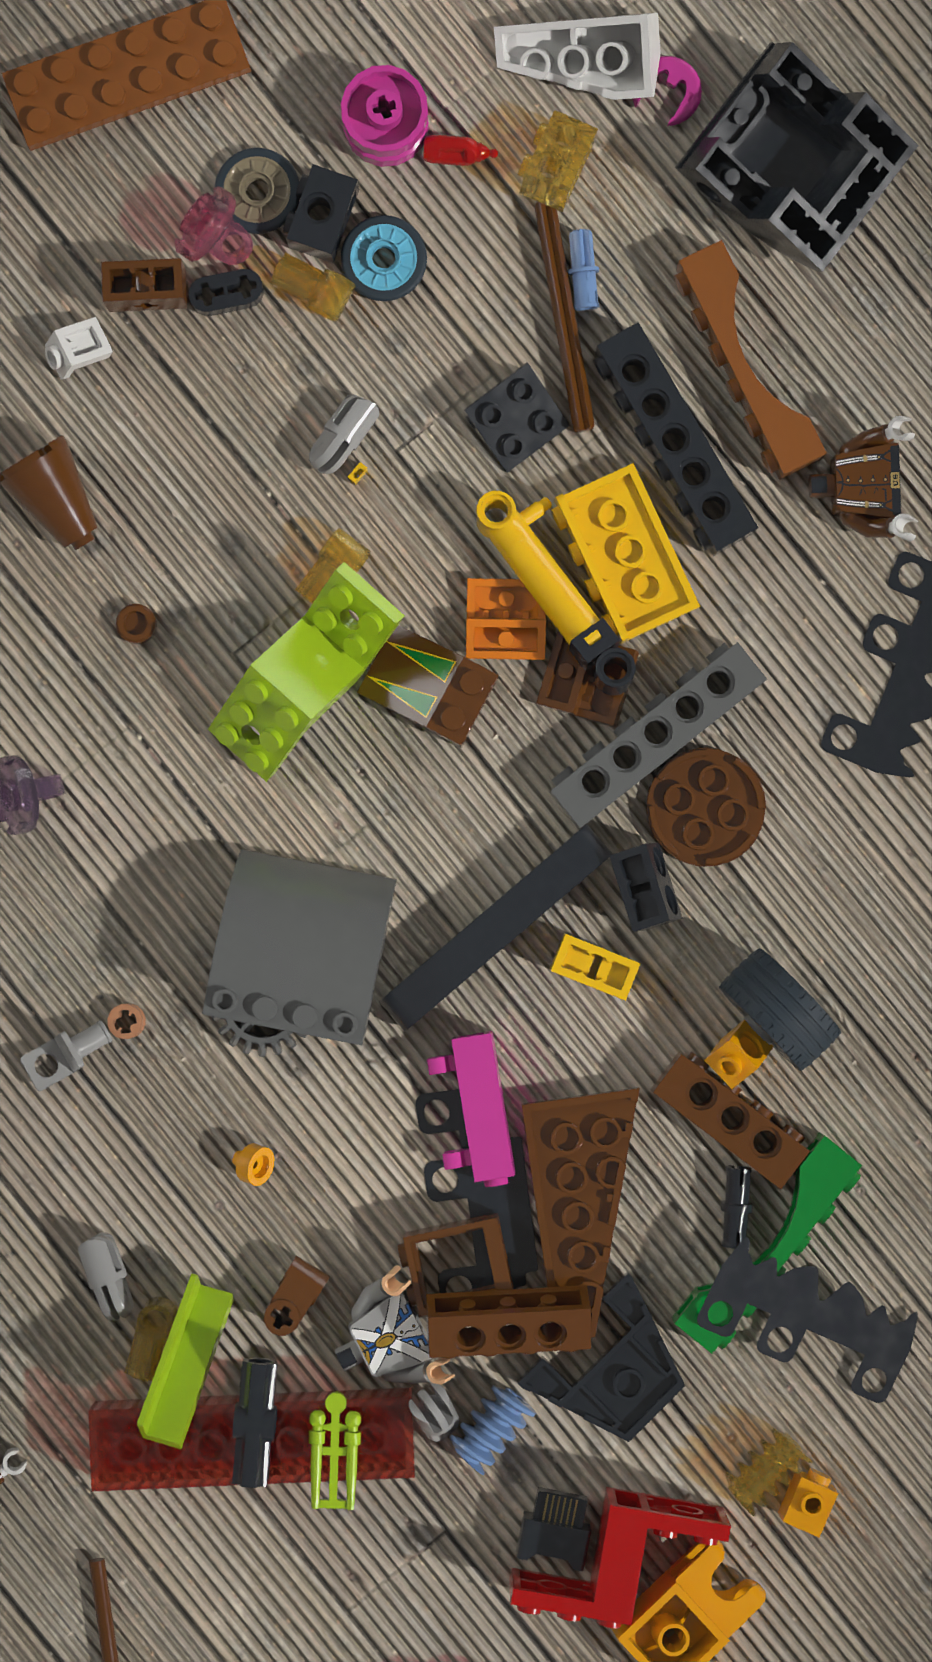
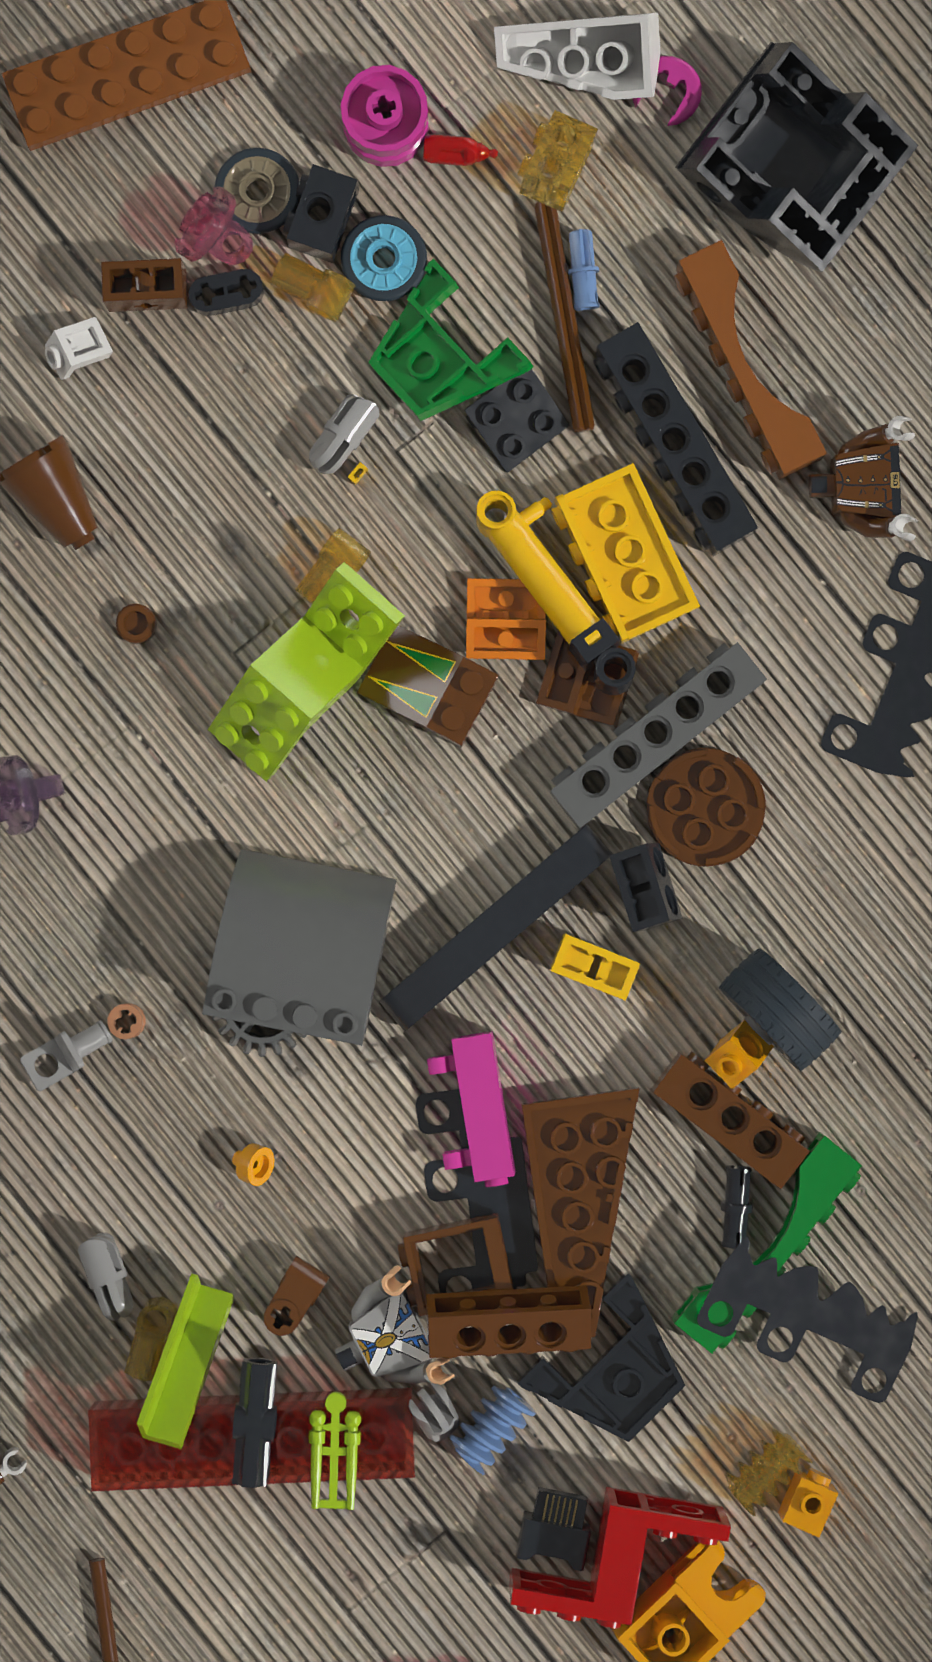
none -> green wing [368,258,533,421]

